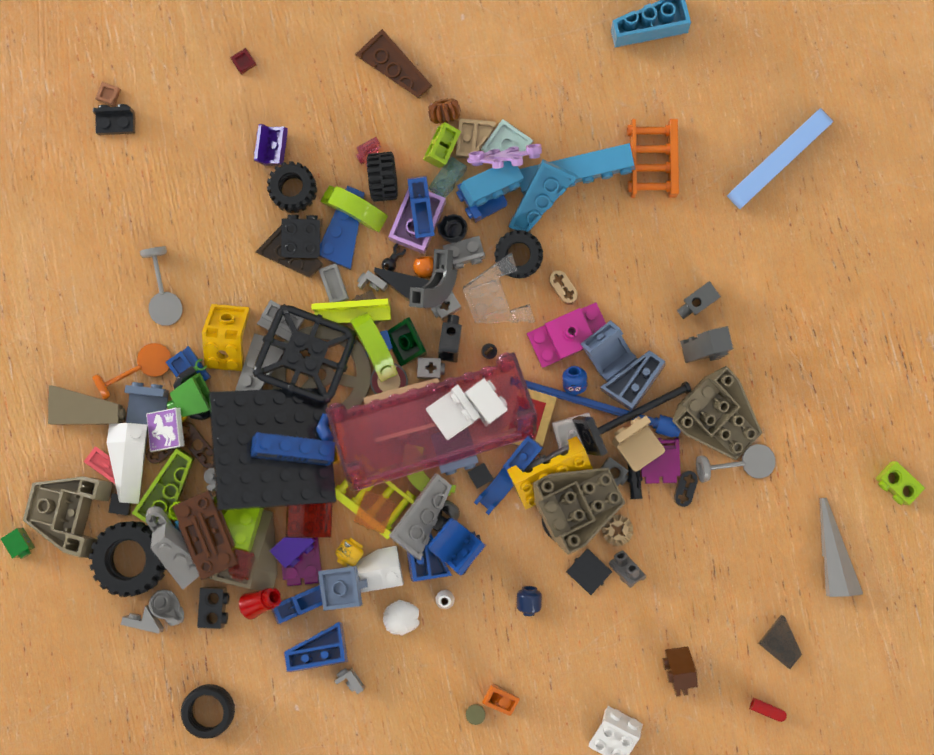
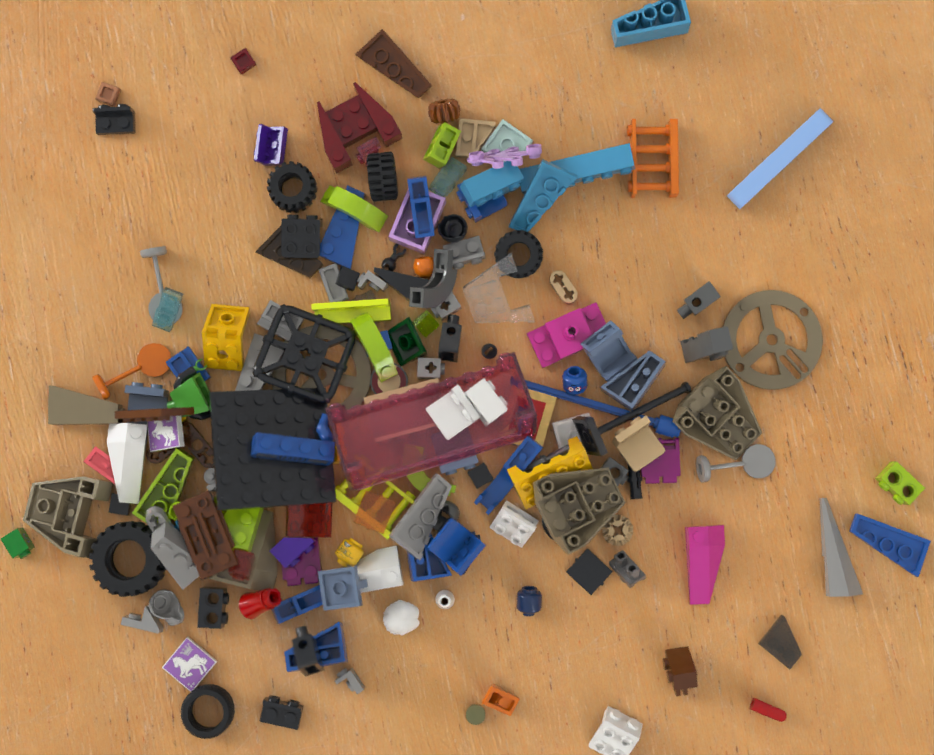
black beam [674,471,698,507] -> none
none -> reddish brown wing [115,407,194,422]
none -> clear light blue slope [152,287,184,332]
none -> tile [162,636,218,692]
none -> black bracket [260,695,304,730]
none -> black torso [292,626,324,676]
none -> dark red wedge [317,82,403,174]
none -> black tile [335,266,360,292]
none -> clear neon green slope [413,310,440,338]
none -> white bracket [490,500,539,548]
none -> dark pink wedge [685,525,725,605]
none -> dark tan piece [723,290,823,390]
none -> blue wing [849,513,931,577]

